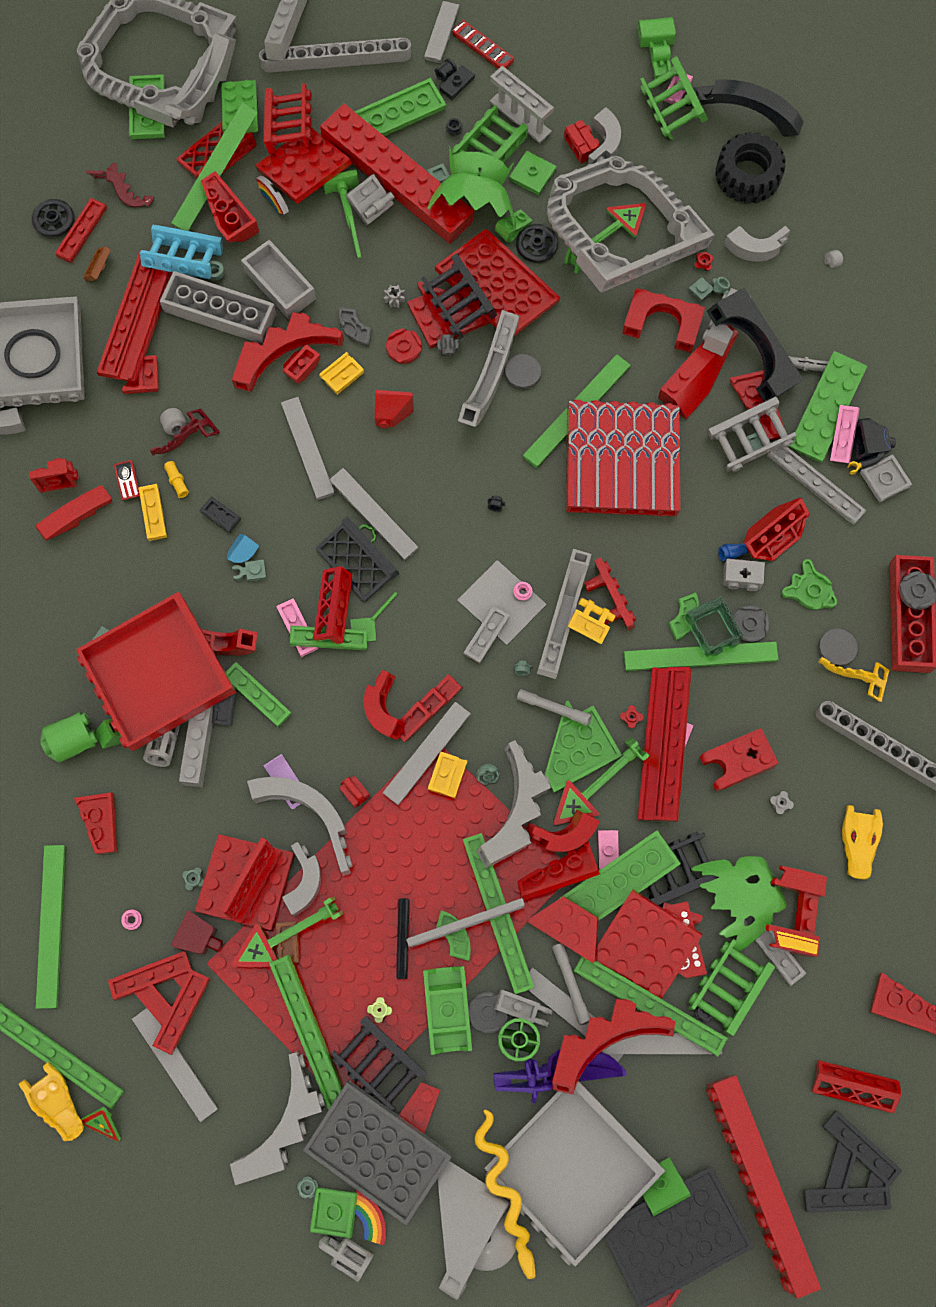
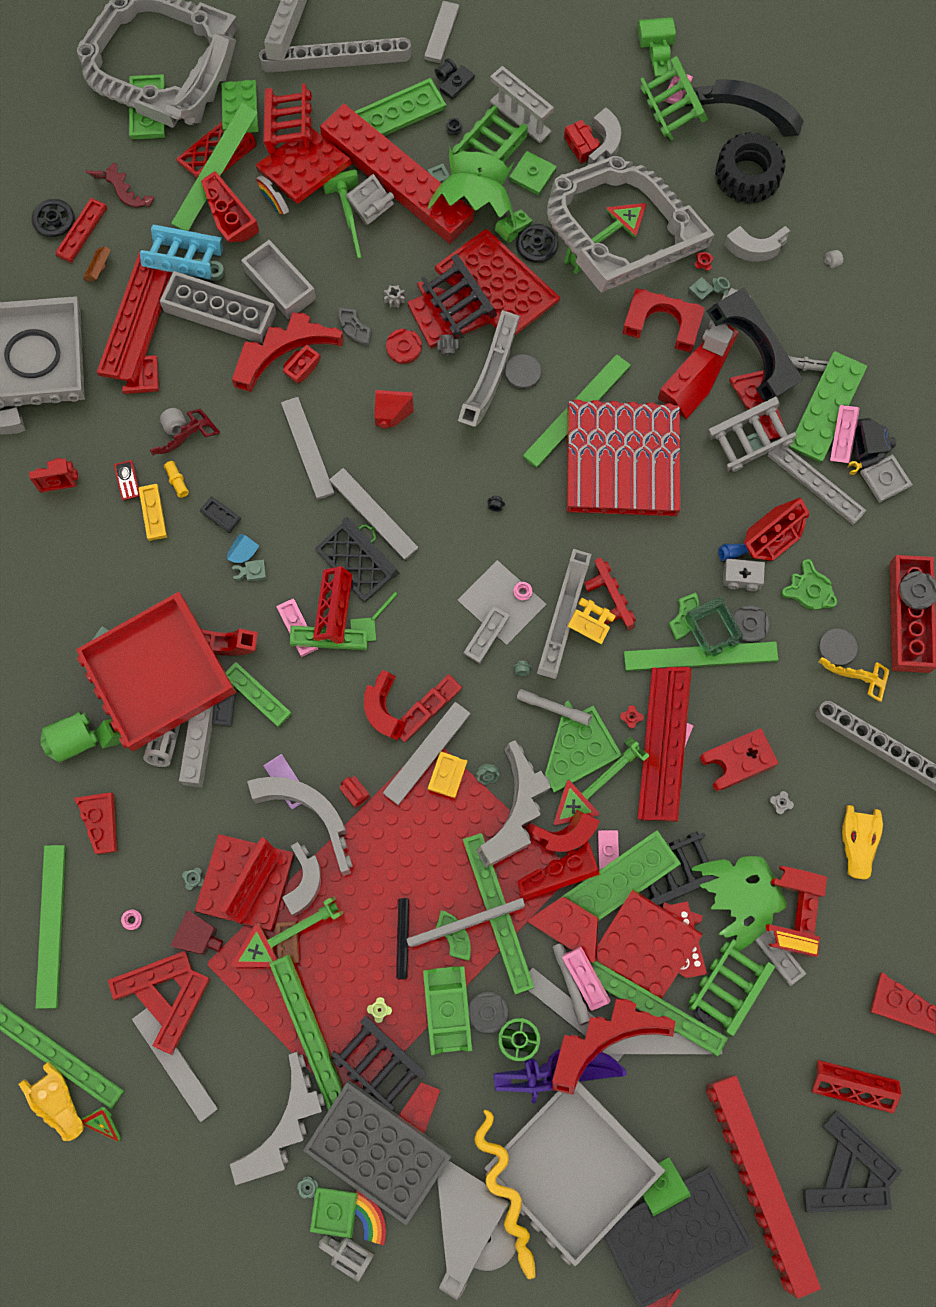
red slope [35,485,112,541] -> none
yellow plate [319,352,364,395] -> none
tile [452,20,514,69] -> none
light grey hinge [494,989,553,1027] -> none
none -> bright pink plate [562,947,611,1011]

